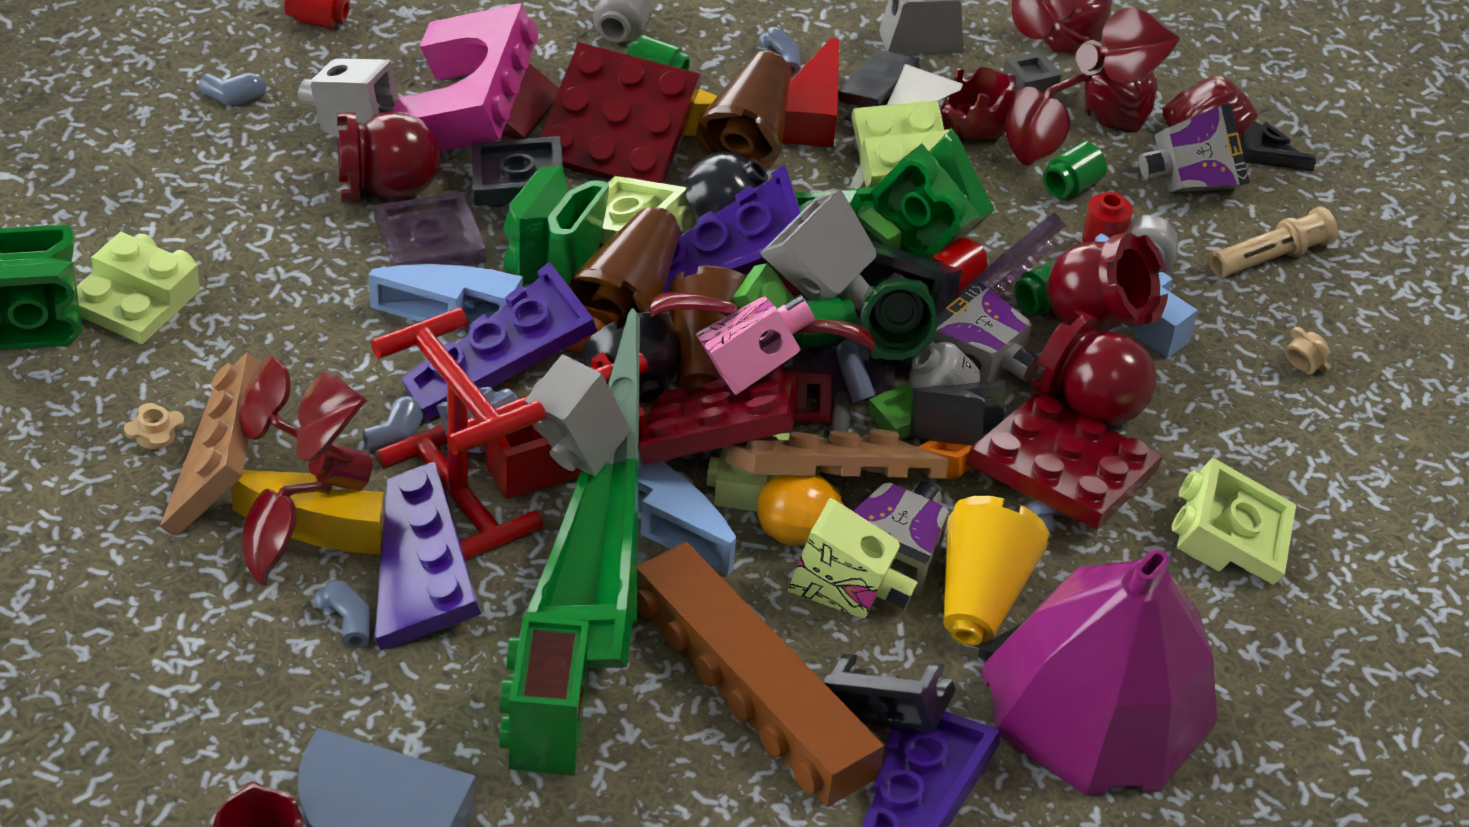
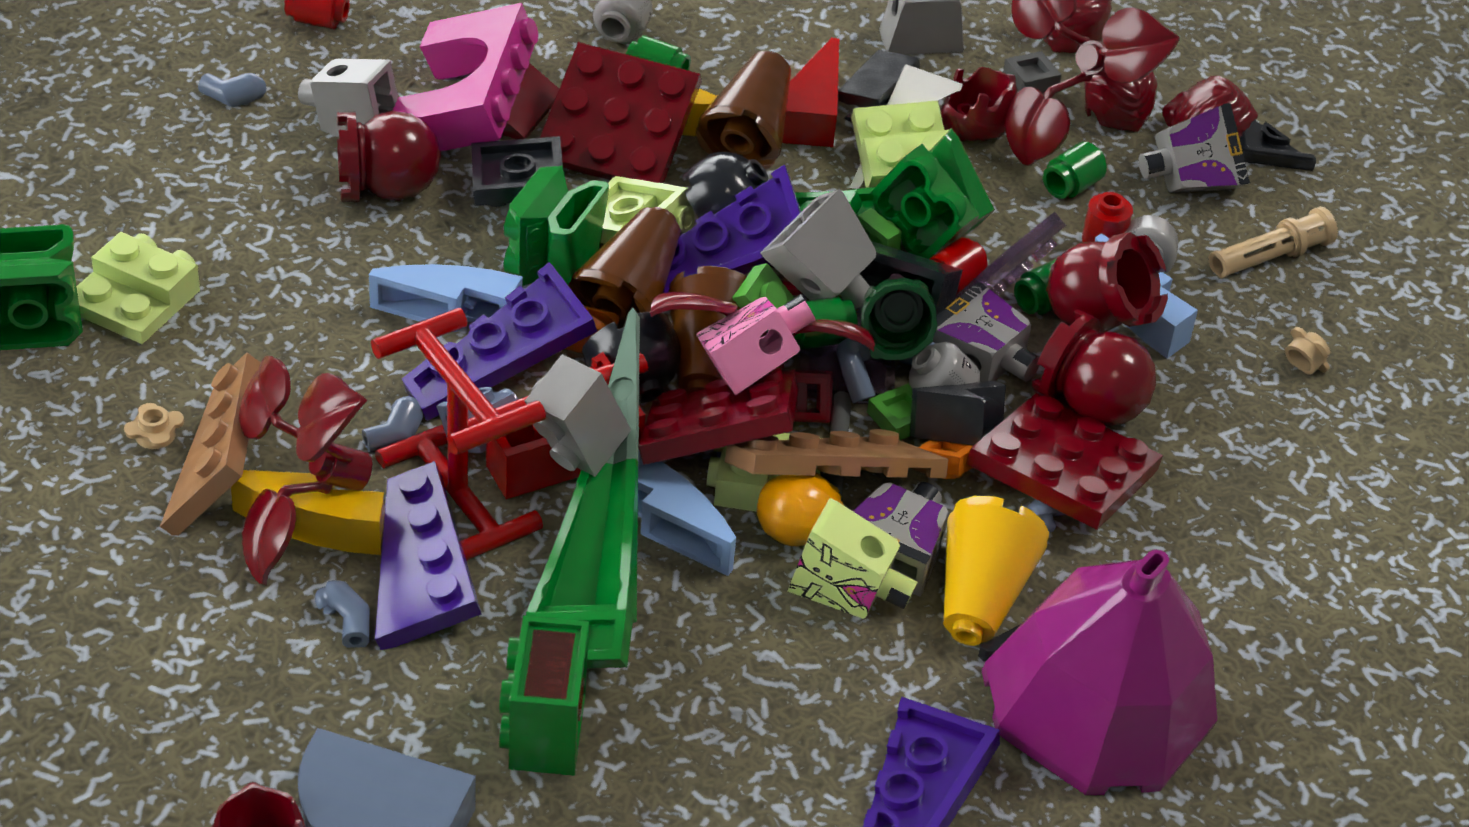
clear purple plate [374,191,486,266] -> none
dark orange brick [637,541,884,808] -> none
sand blue arm [758,27,801,77] -> none
black hinge [823,654,956,732] -> none
yellowish green plate [1172,457,1296,585] -> none

